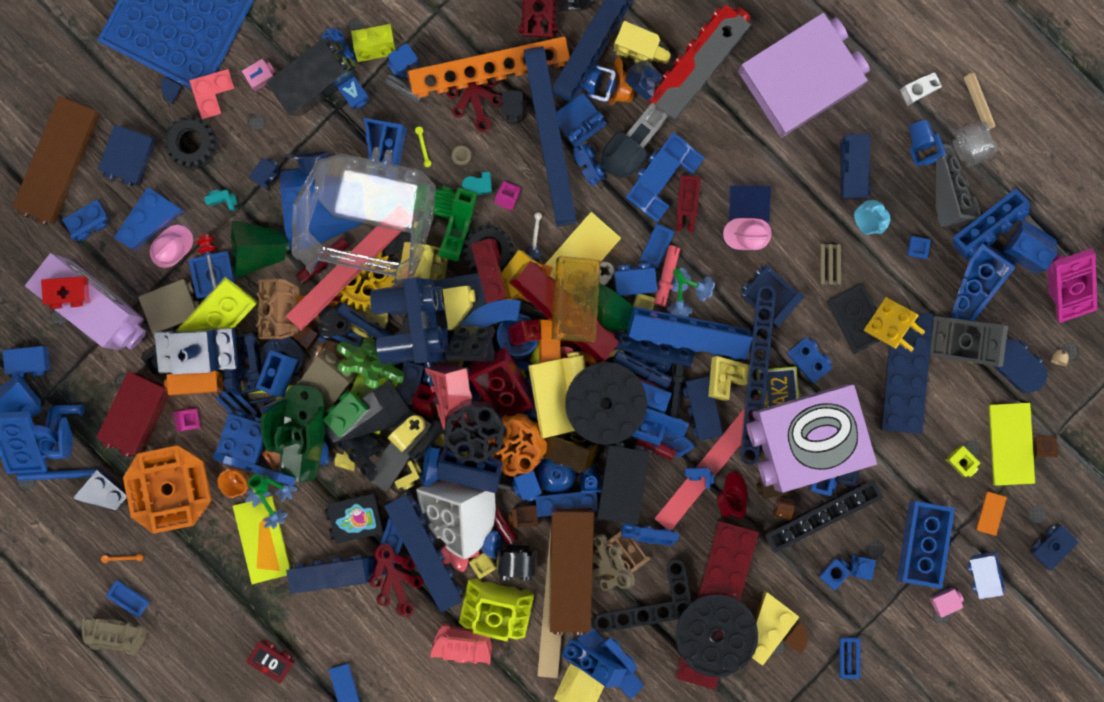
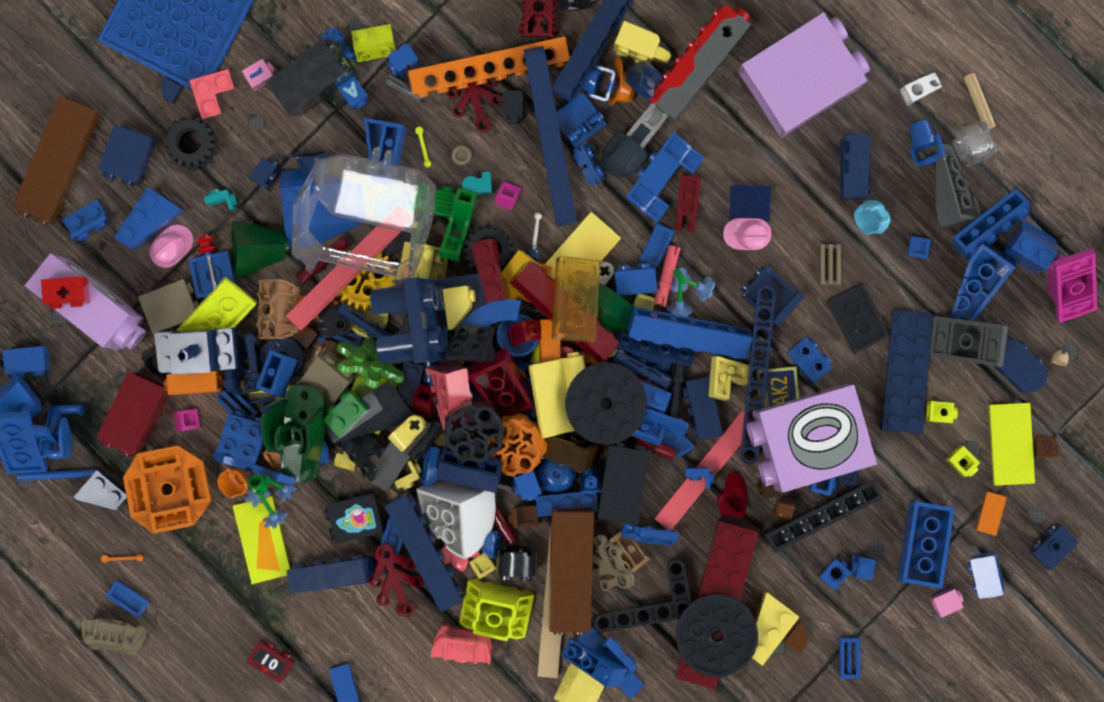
yellow plate [864,297,925,352] -> none
none -> neon yellow brick [926,401,958,423]

